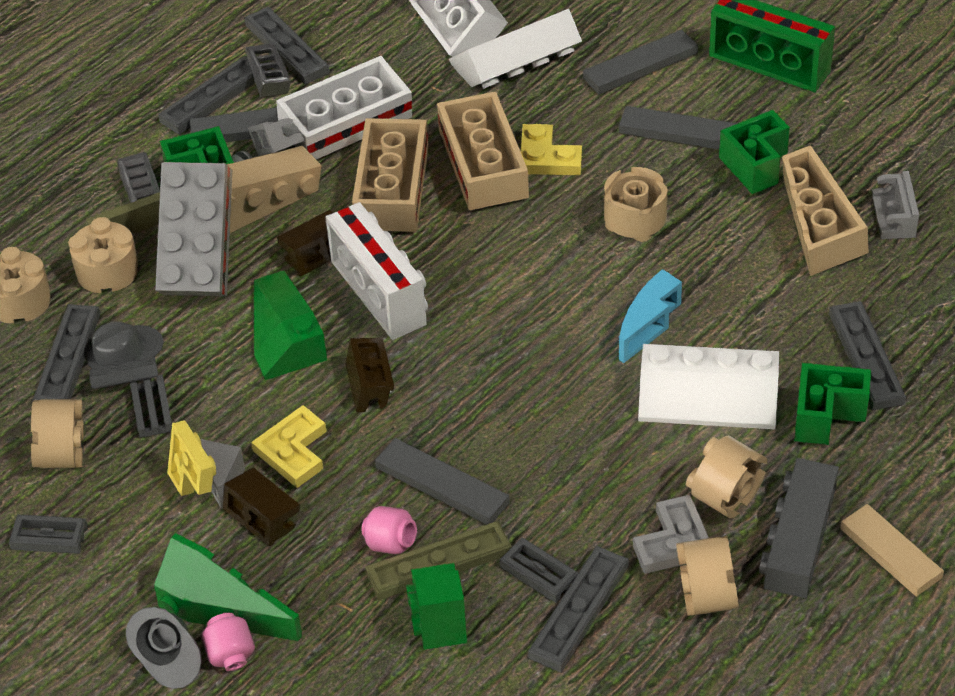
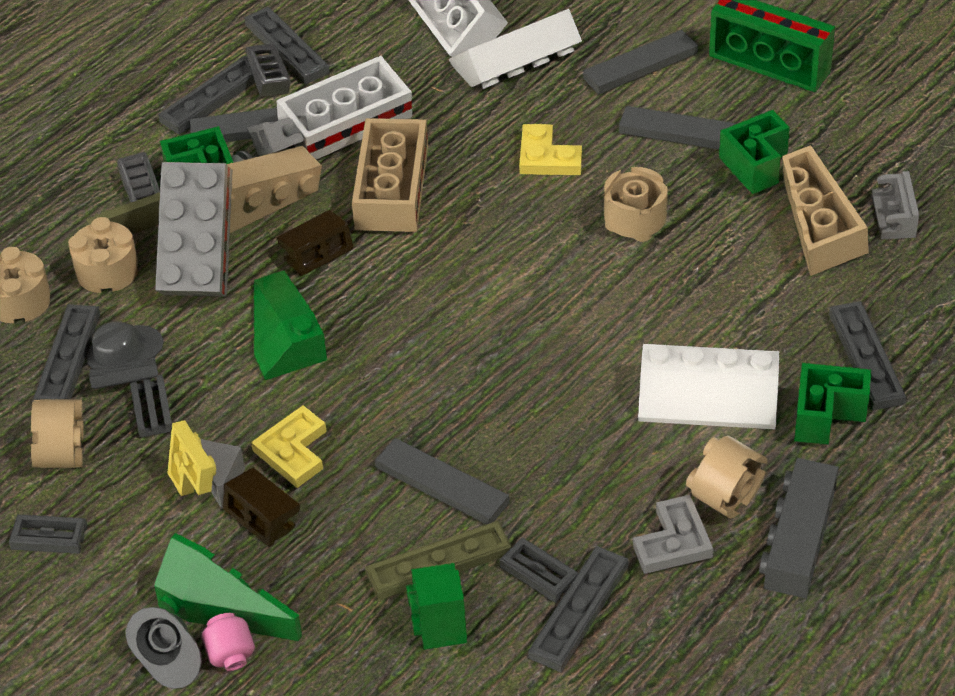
white brick [326,202,428,340] -> none
dark brown hinge [345,337,394,412] -> none
bright pink head [361,506,417,555] -> none
tan brick [437,91,529,210] -> none
medium azure slope [619,269,682,363] -> none
tan brick [676,536,739,616] -> none
tan tile [840,504,944,597] -> none

